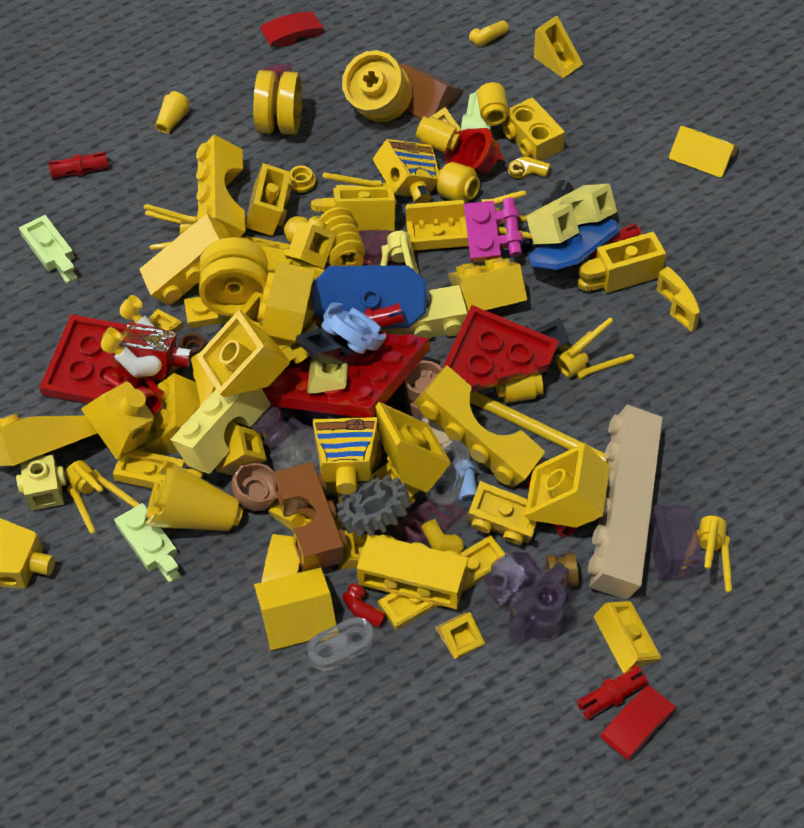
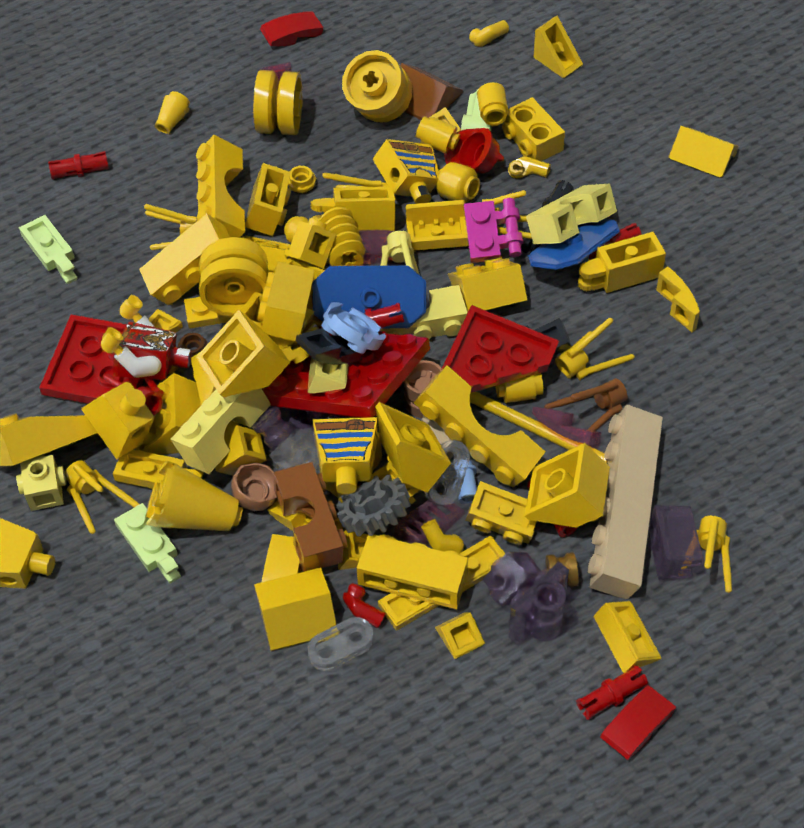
none -> clear pink slope [532,407,601,445]
none -> dark orange plant [544,378,628,437]

